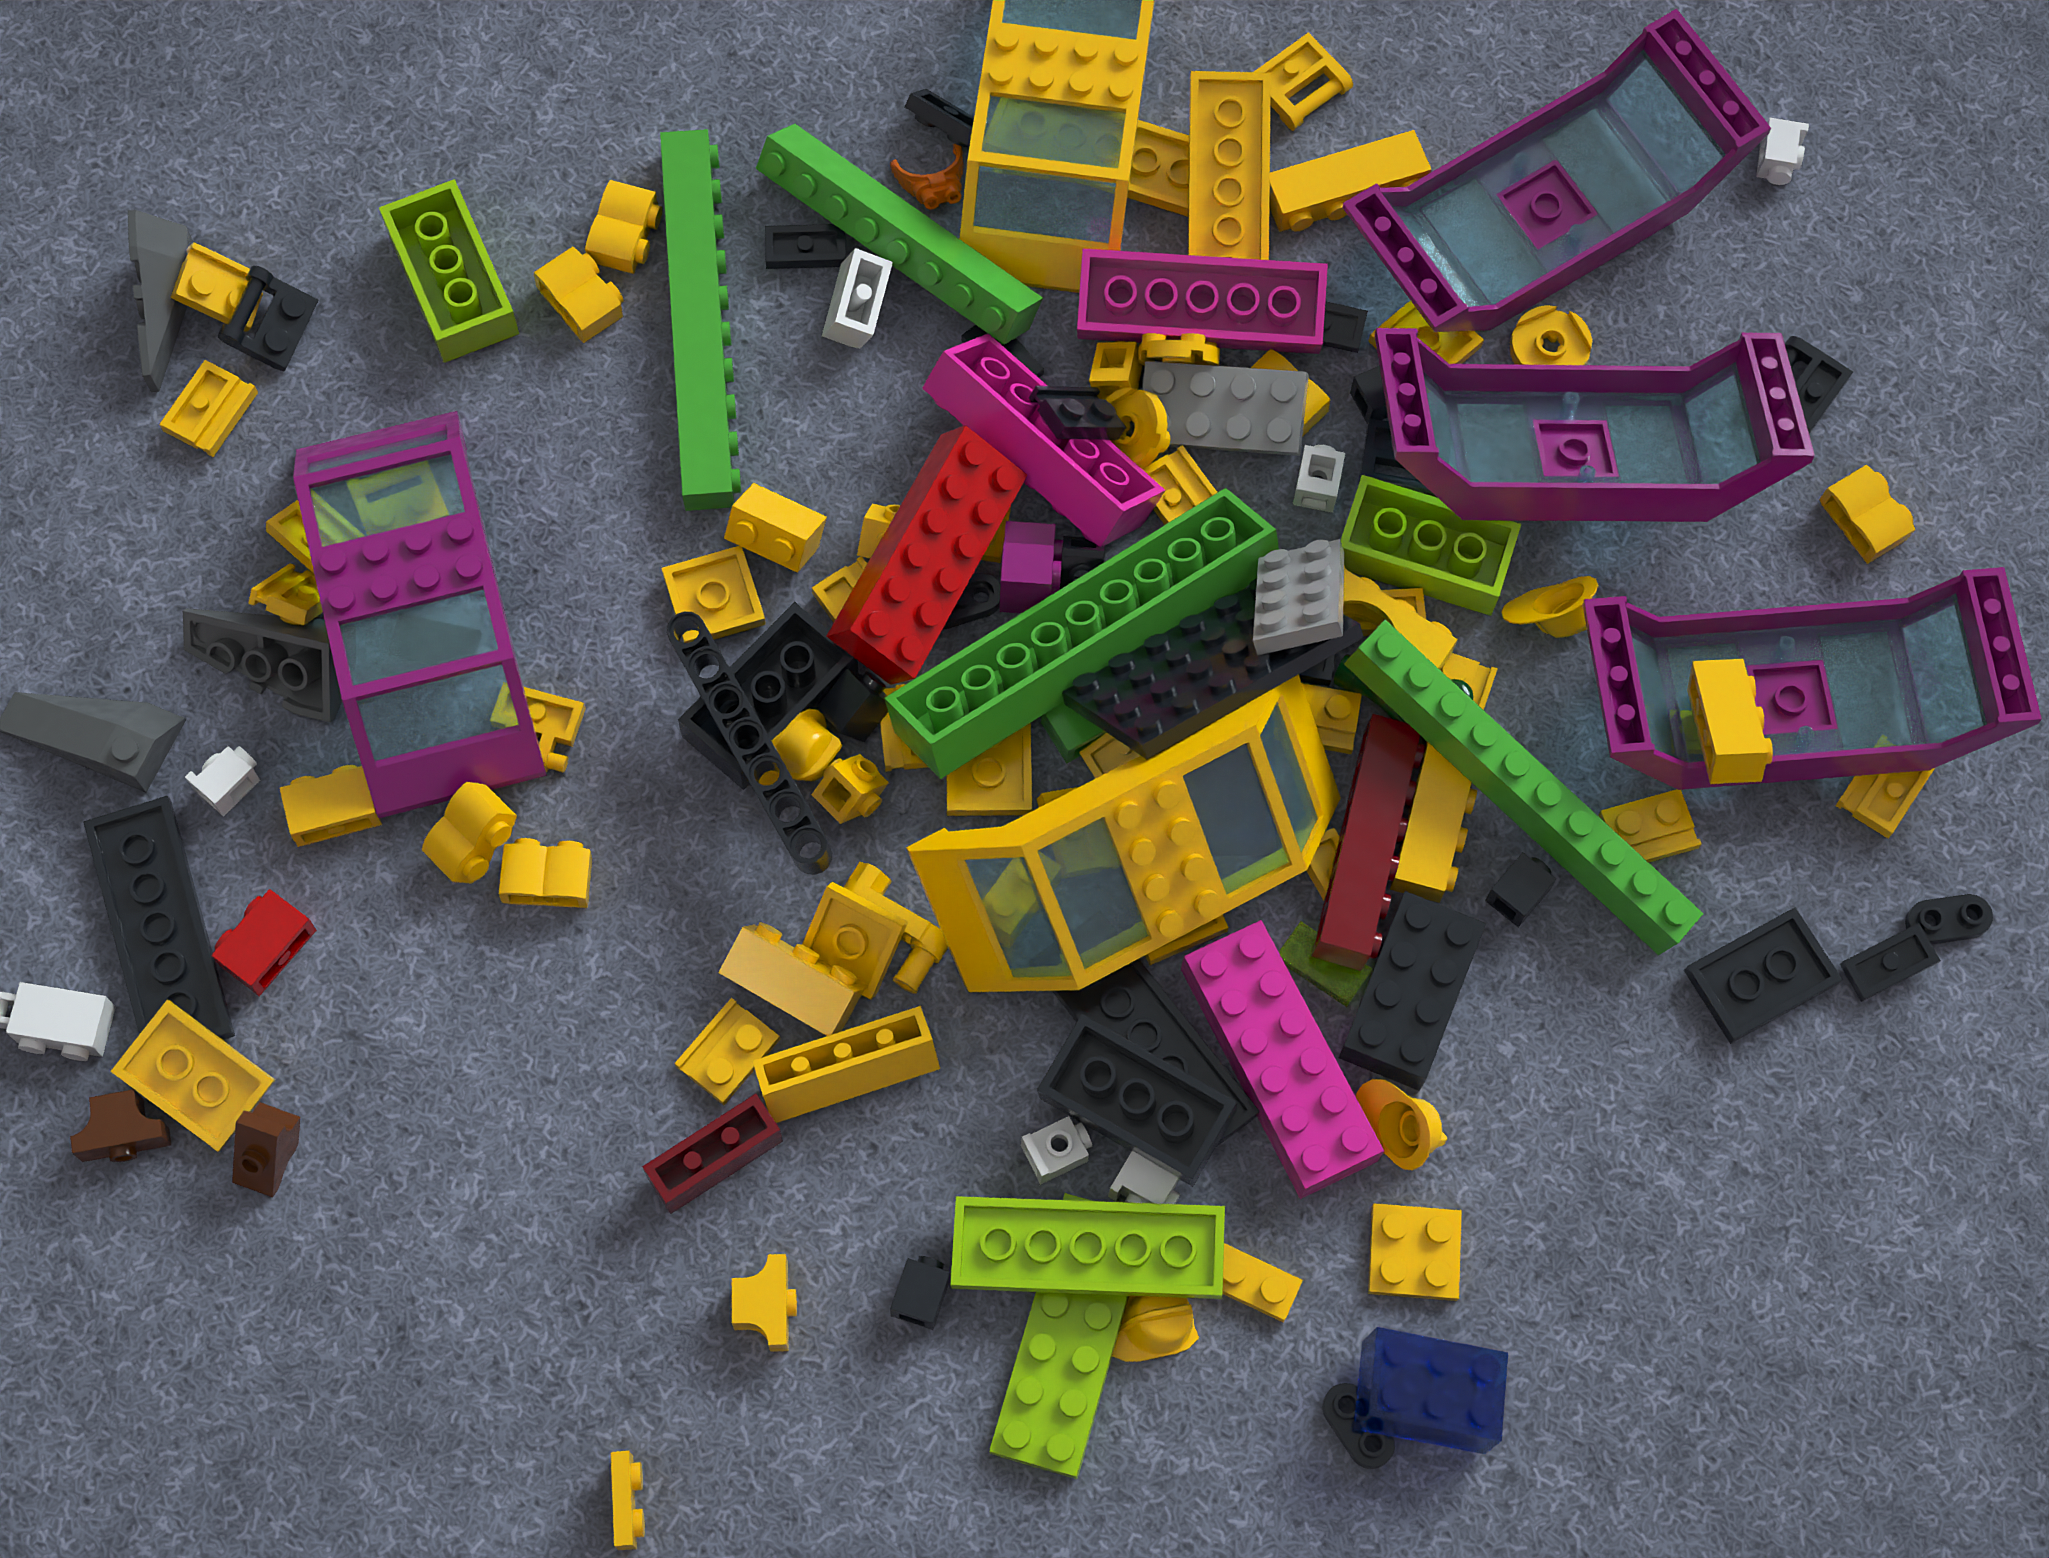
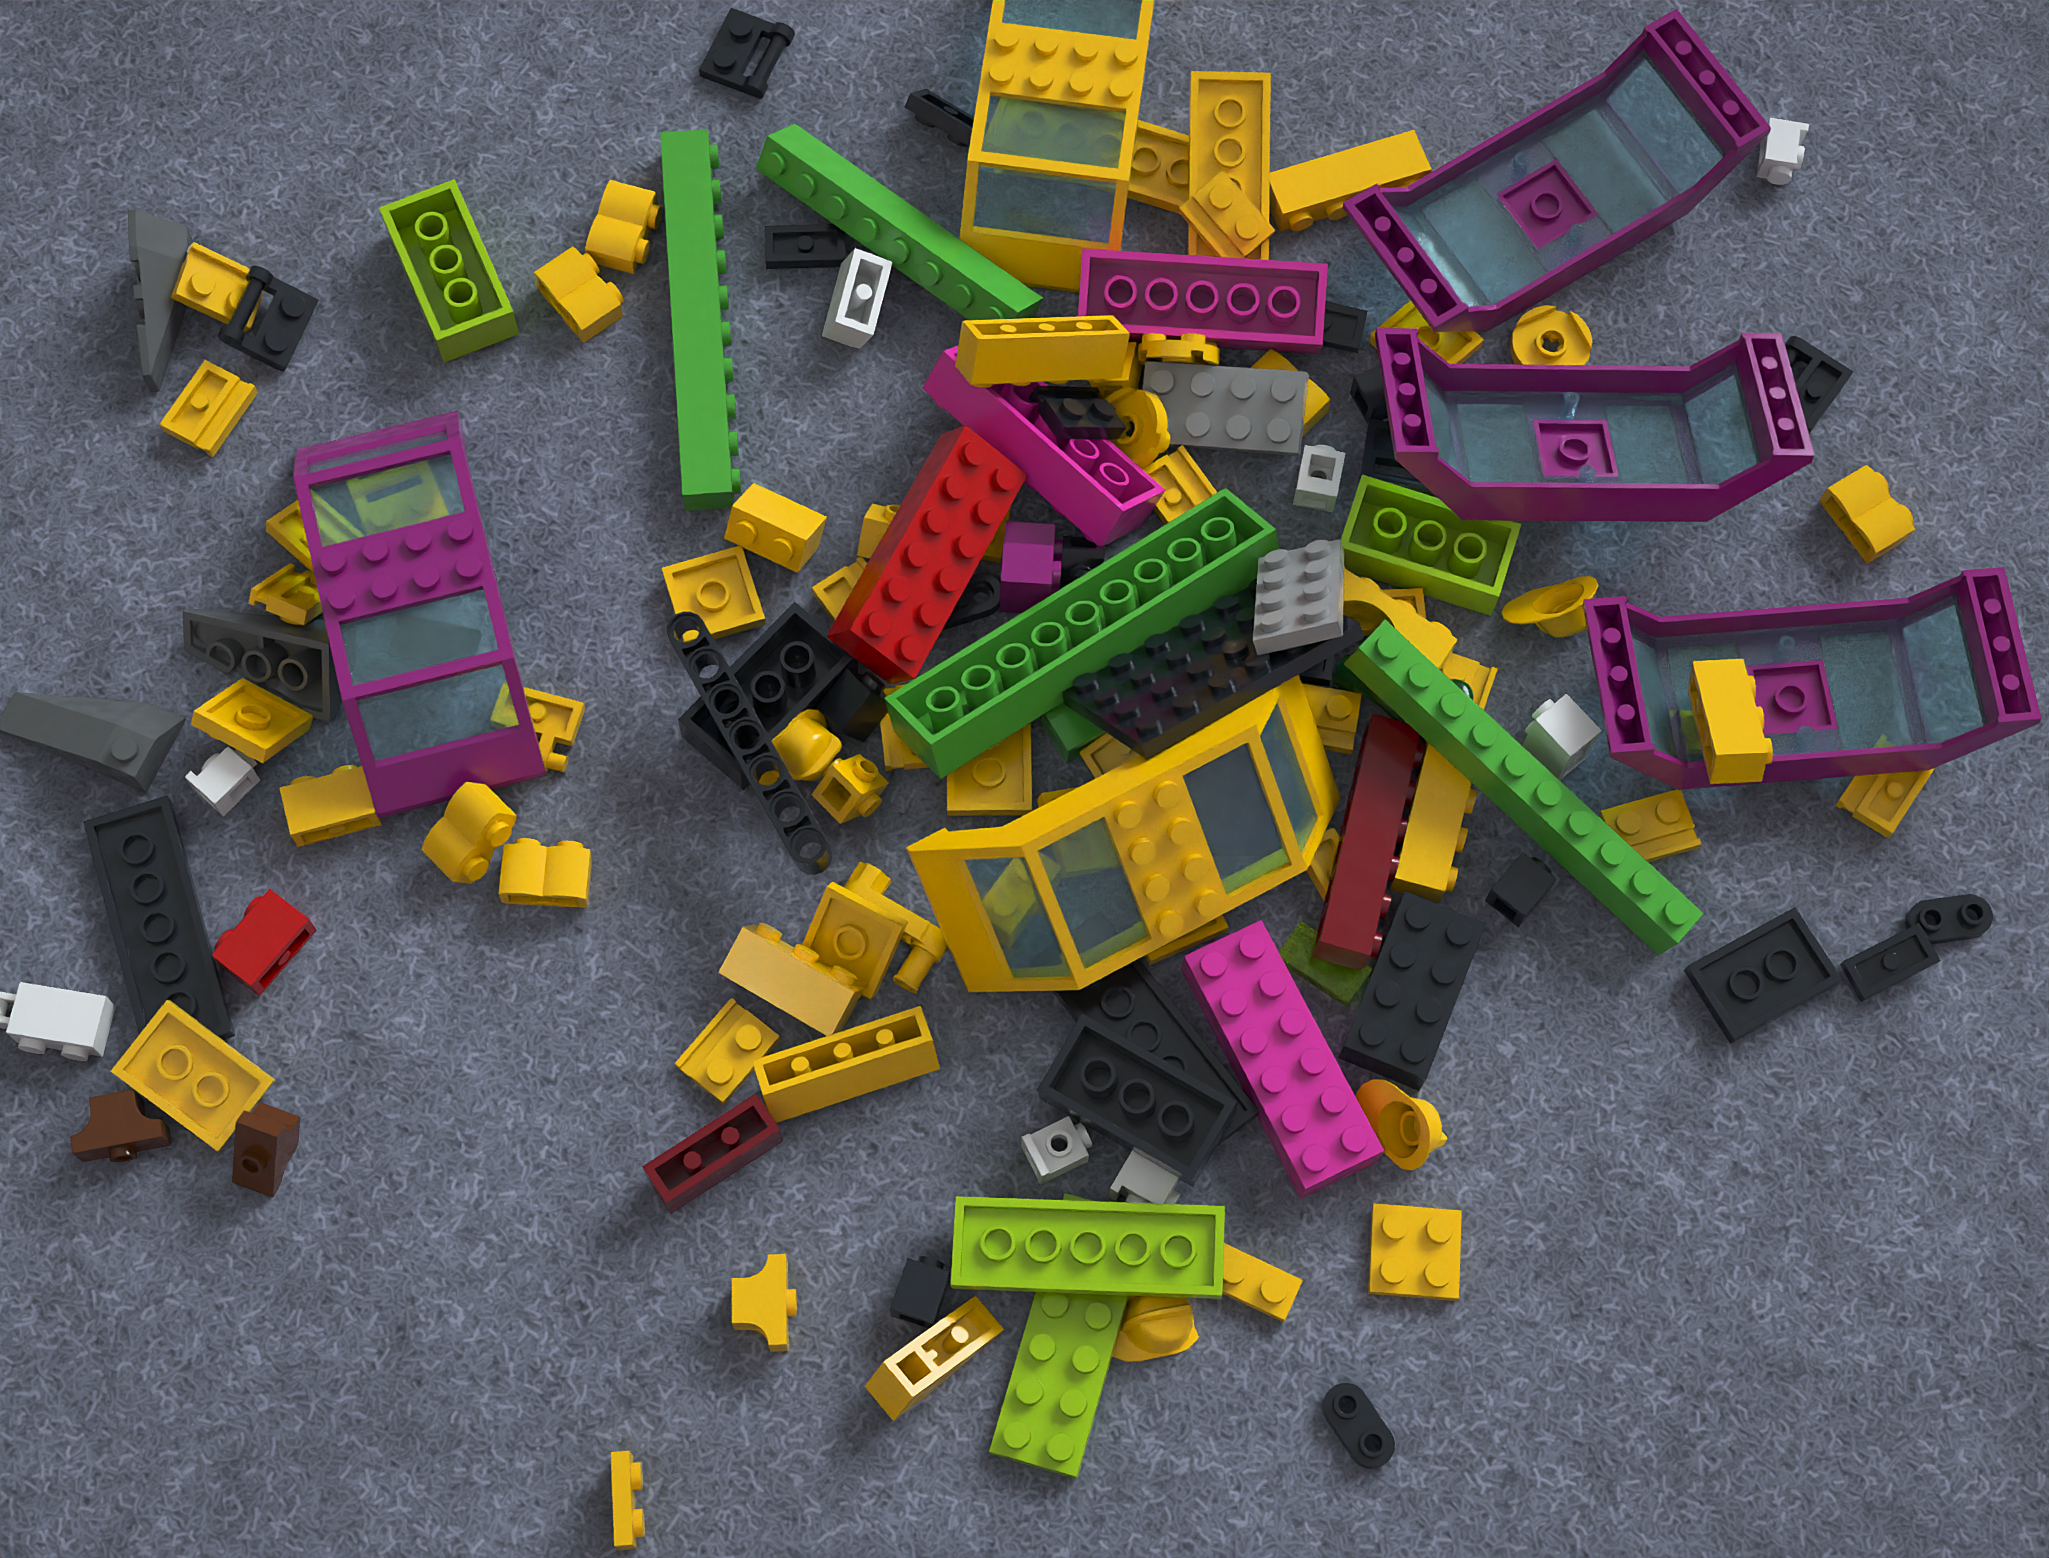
orange helmet [890,144,964,210] -> none
yellow plate [1254,32,1353,131] -> none
clear blue brick [1354,1327,1508,1454] -> none
none -> yellow plate [191,678,313,763]
none -> black plate [699,8,795,99]
none -> yellow slope [864,1295,1004,1421]
none -> yellow brick [955,315,1130,388]
none -> yellow plate [1178,170,1275,259]
none -> white brick [1522,694,1602,780]

